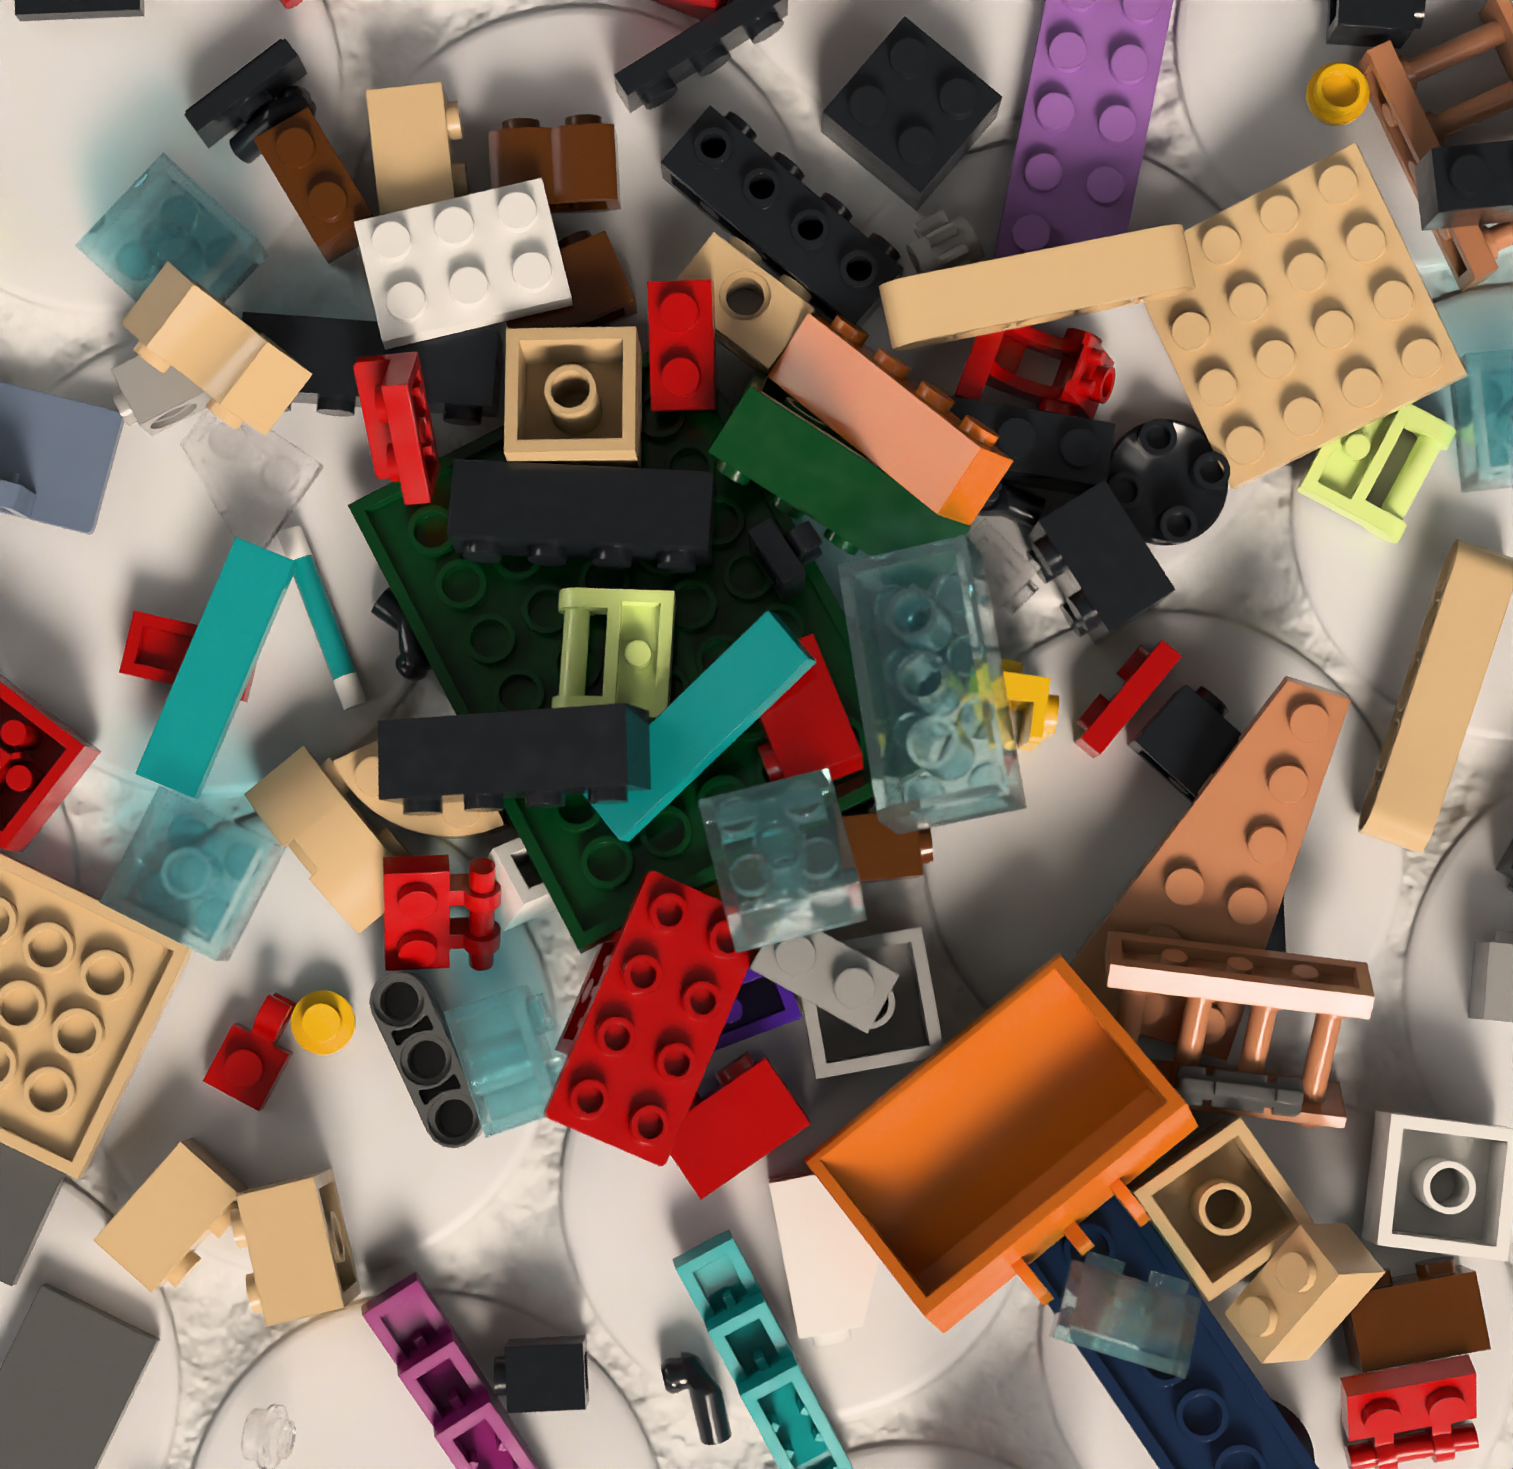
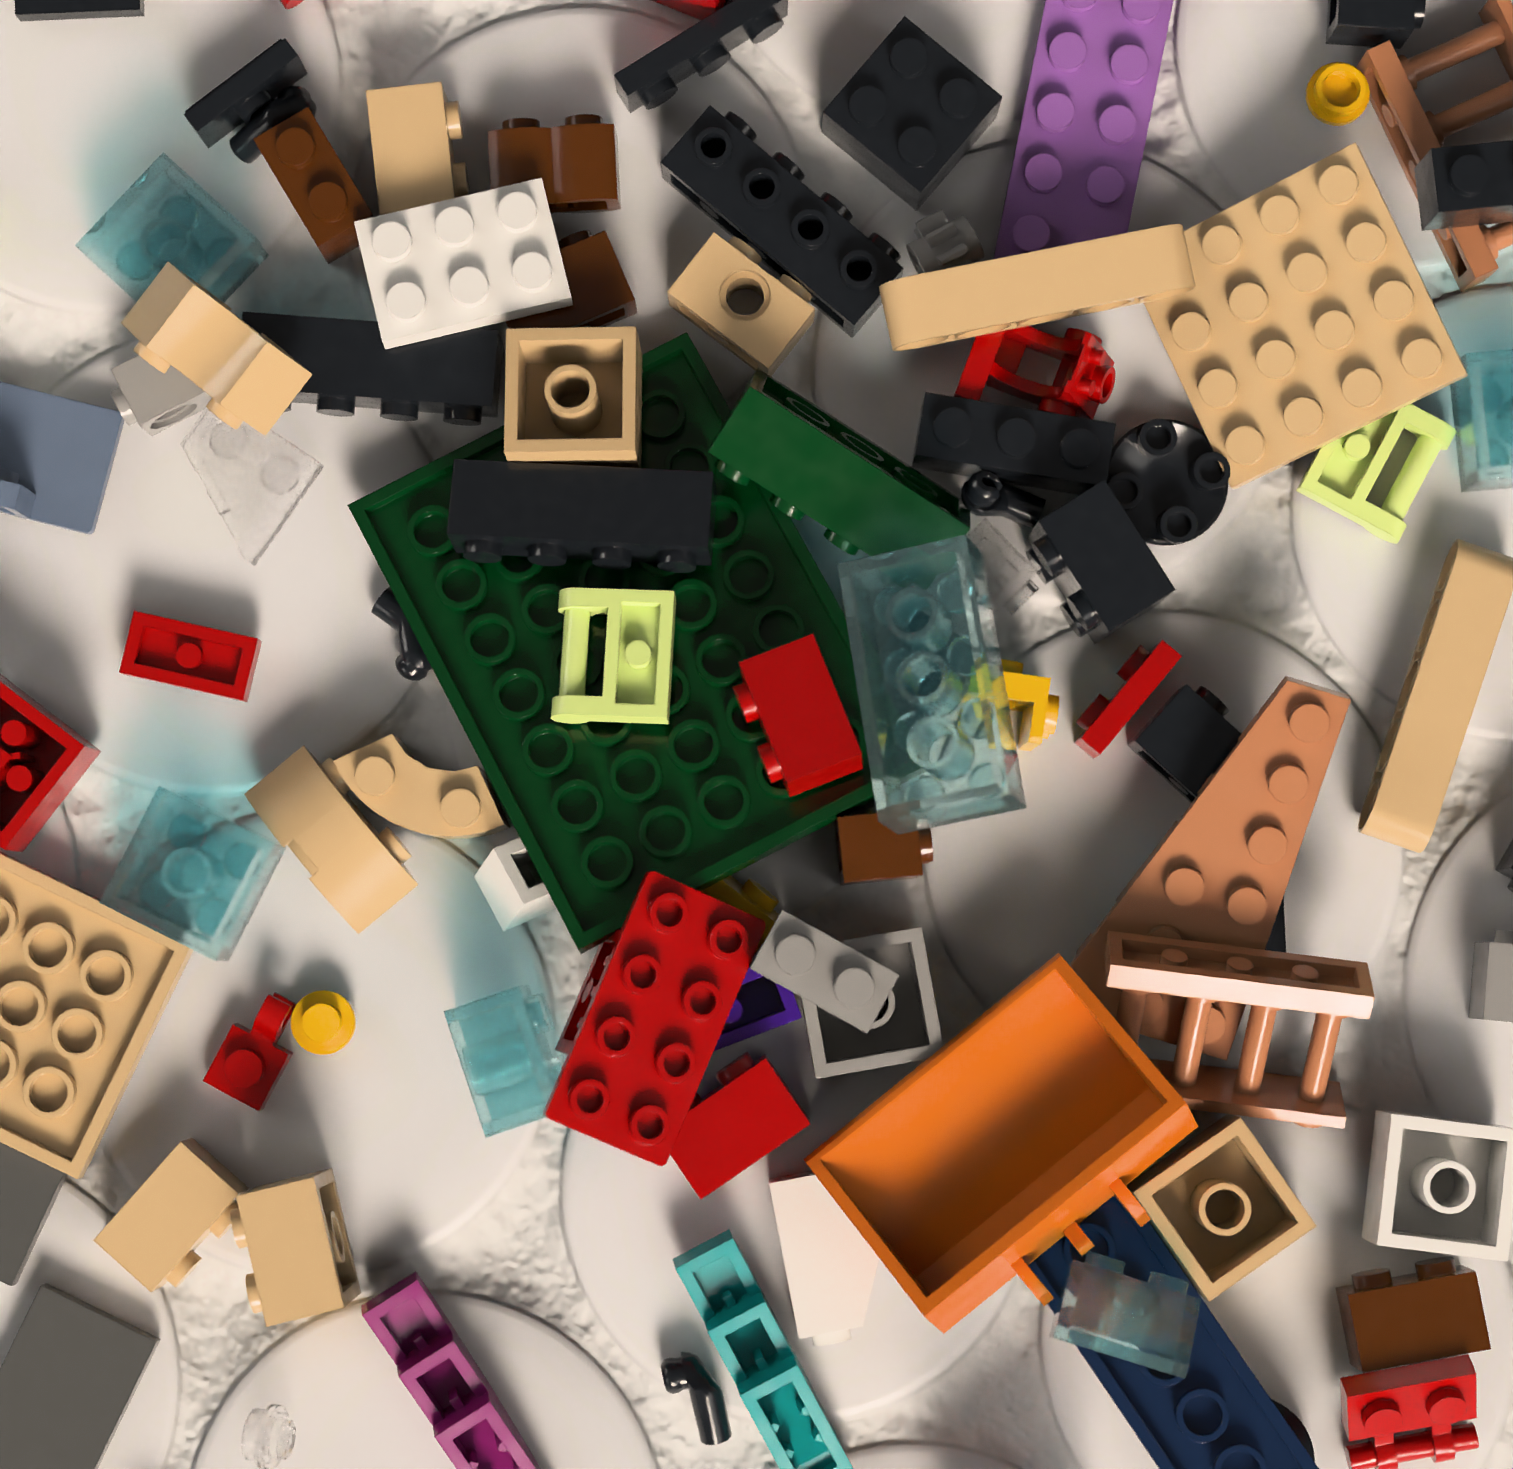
teal tile [135,537,298,800] -> none
teal bar [277,526,368,711] -> none
red bracket [353,351,441,505] -> none
dark grey beam [369,971,488,1148] -> none
black brick [378,703,651,816] -> none
red plate [383,855,501,971] -> none
black brick [494,1335,589,1413] -> none
teal tile [583,610,817,842] -> none
red plate [647,279,718,412] -> none
clear light blue brick [698,768,867,953] -> none
black tile [748,518,823,603] -> none
orange brick [767,312,1013,526] -> none
dark grey axle [1174,1065,1304,1117] -> none
tan brick [1224,1223,1385,1364] -> none

